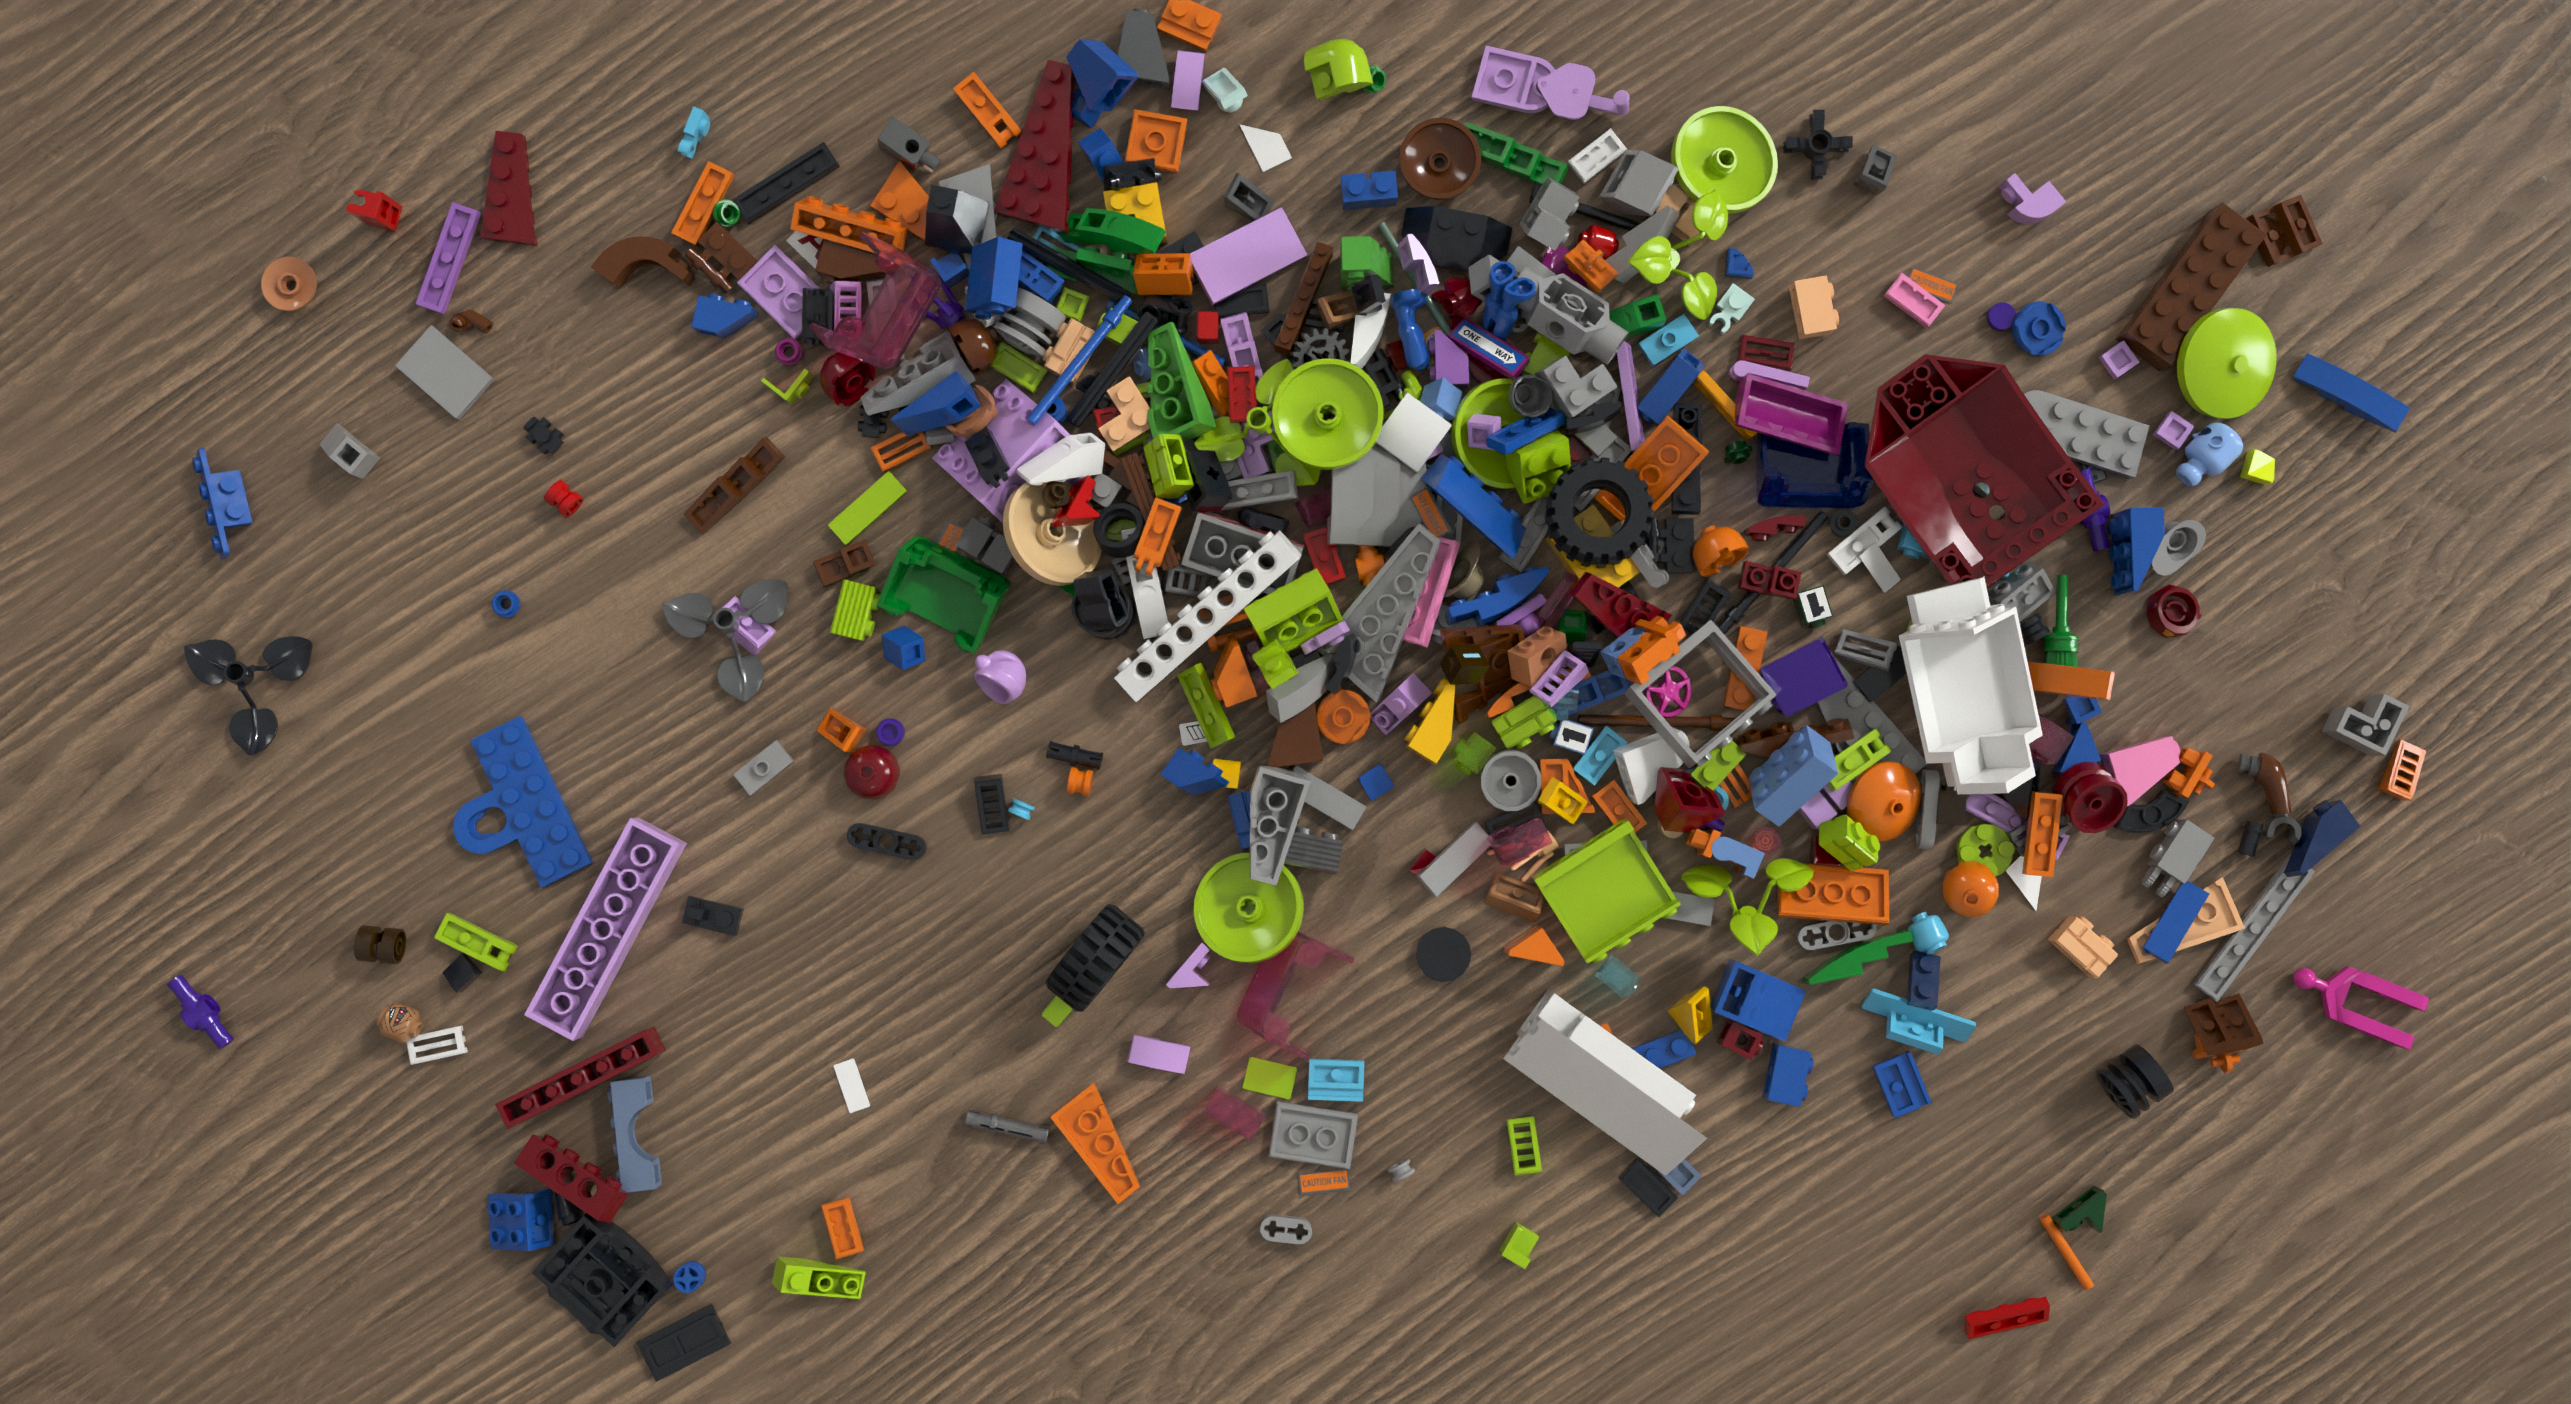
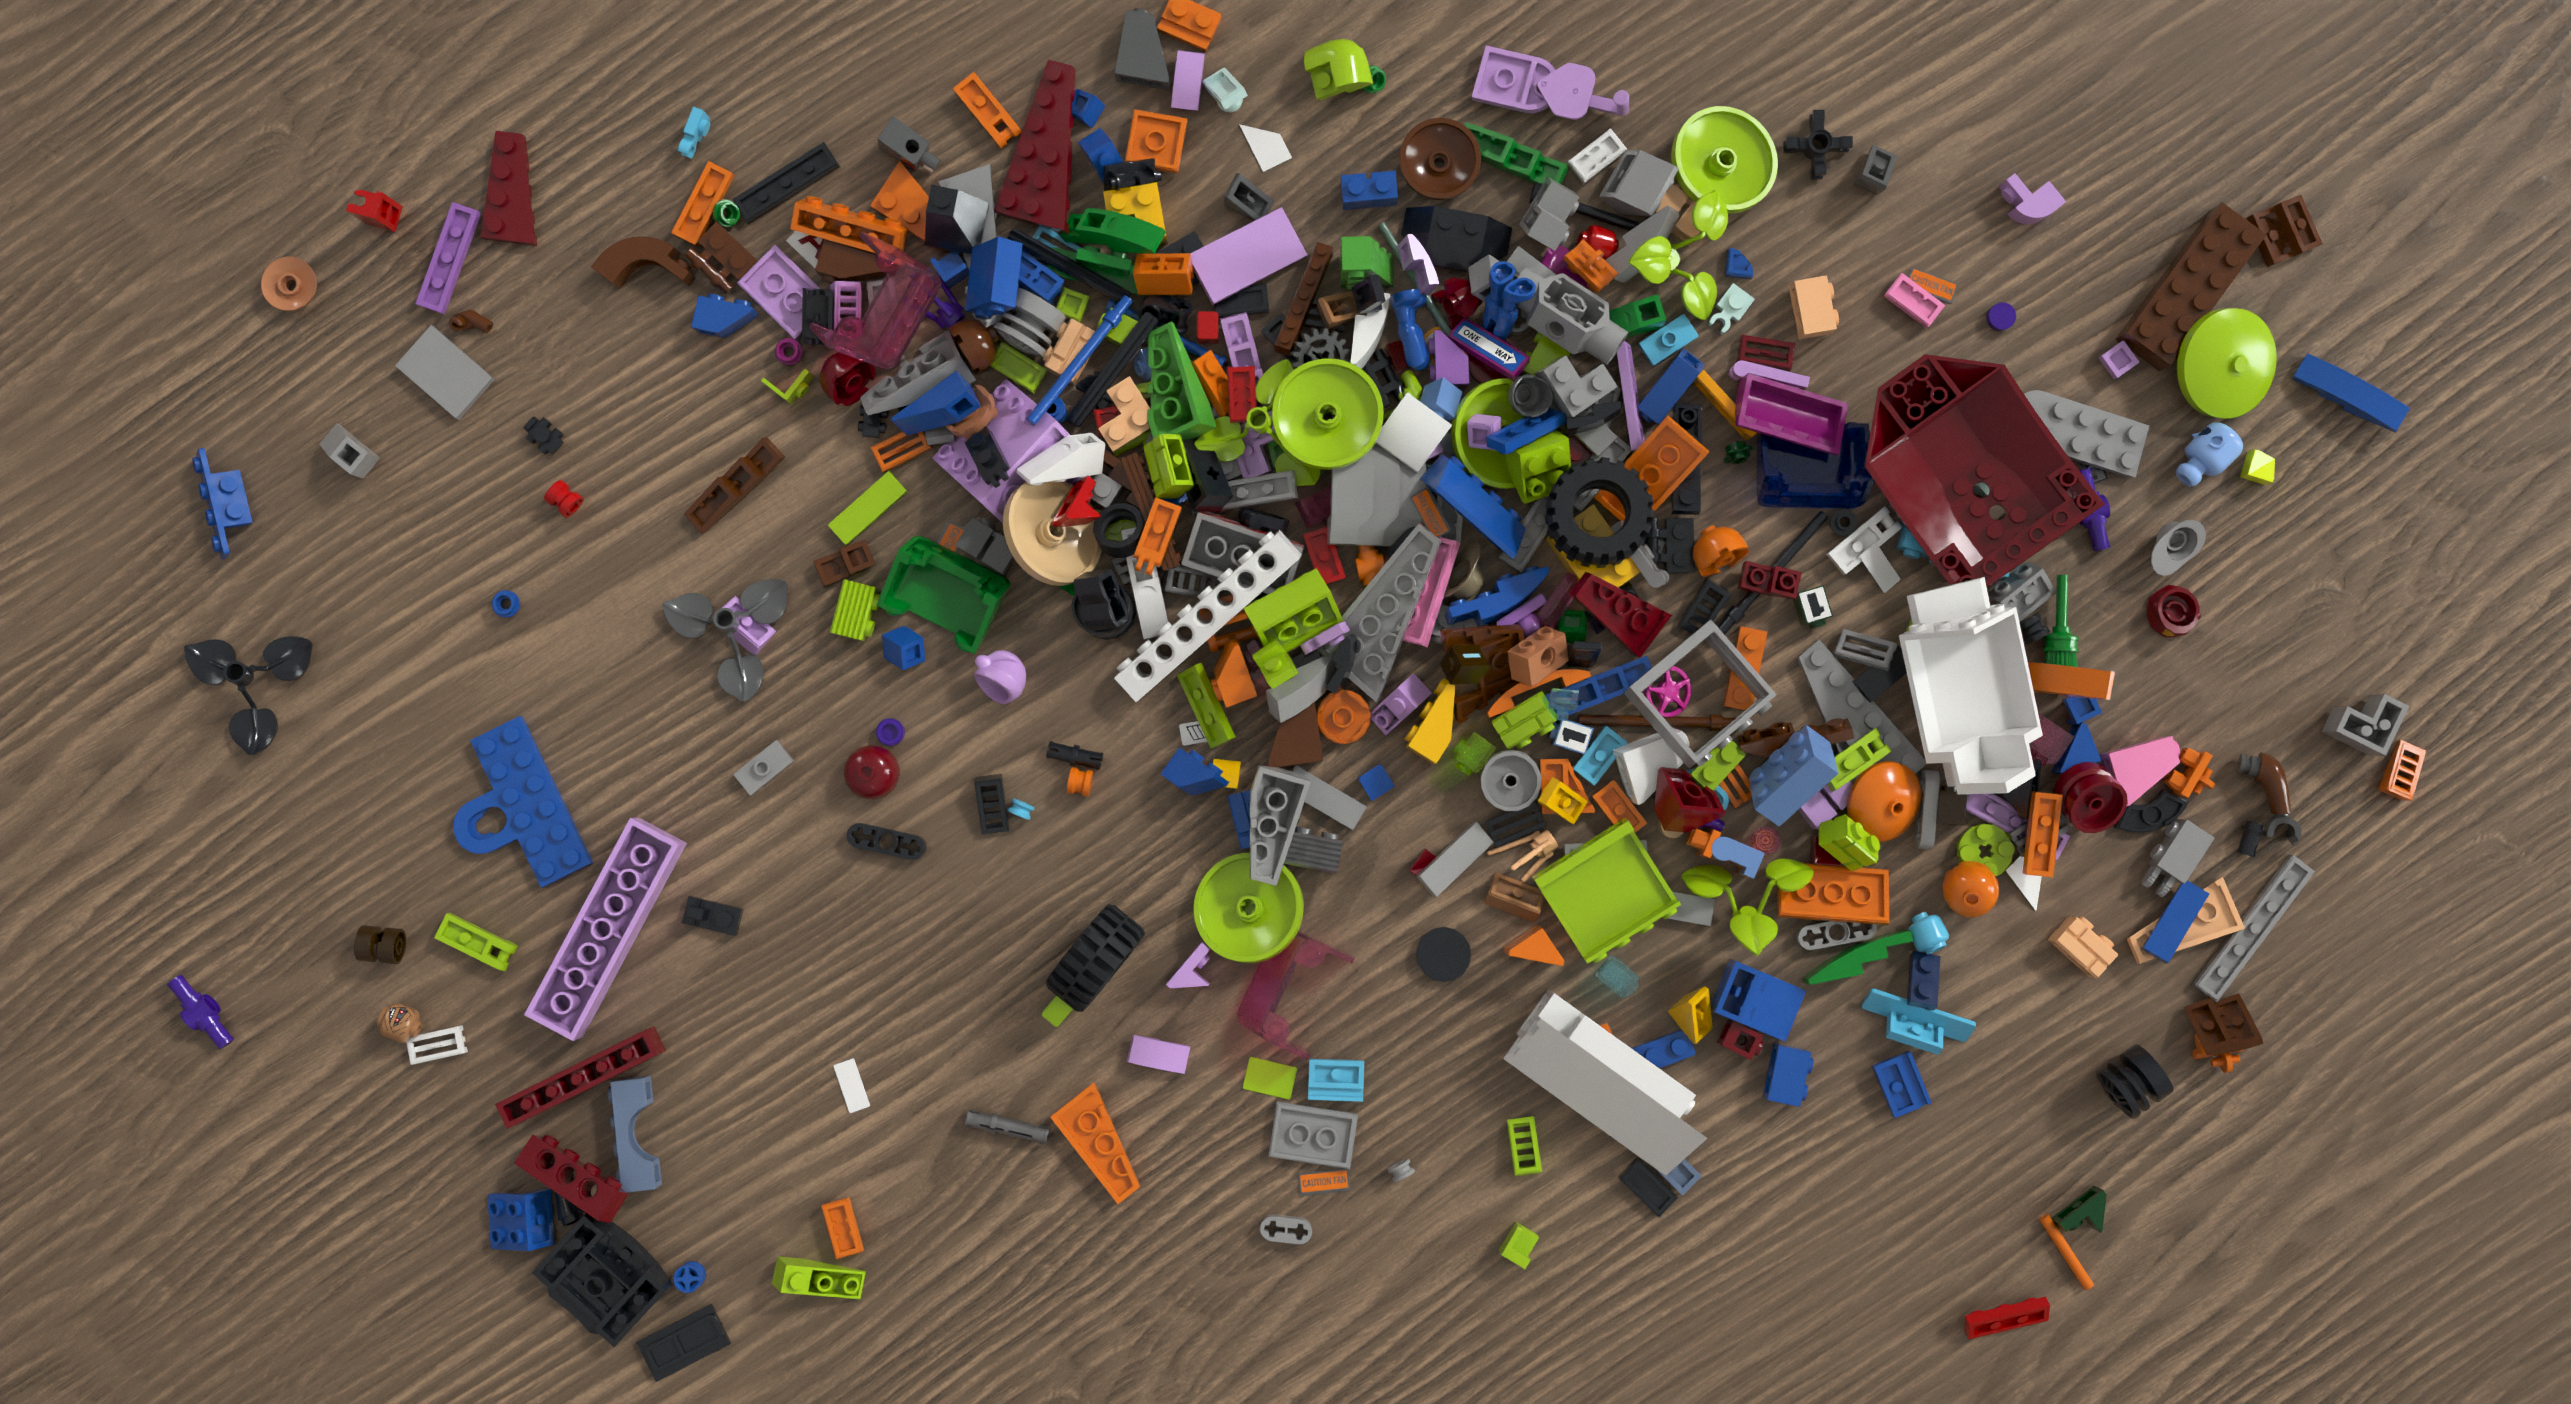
black slope [442,953,482,993] -> none
orange slope [816,707,867,753] -> none
dark brown plate [1042,481,1070,509] -> none
blue slope [1066,39,1139,111] -> none
clear pink brick [1203,1086,1265,1141] -> none
clear pink brick [1486,817,1553,865] -> none
lavender slope [1529,650,1589,707] -> none
orange hips [1600,616,1686,685] -> none
dark red slope [1744,515,1806,542] -> none
dark purple brick [1760,636,1848,717] -> none
blue tile [2012,301,2066,356] -> none
blue slope [2108,507,2165,596] -> none
lavender plate [2153,411,2194,450] -> none
dark blue slope [2284,800,2361,877] -> none
dark pink piece [2293,966,2430,1050] -> none

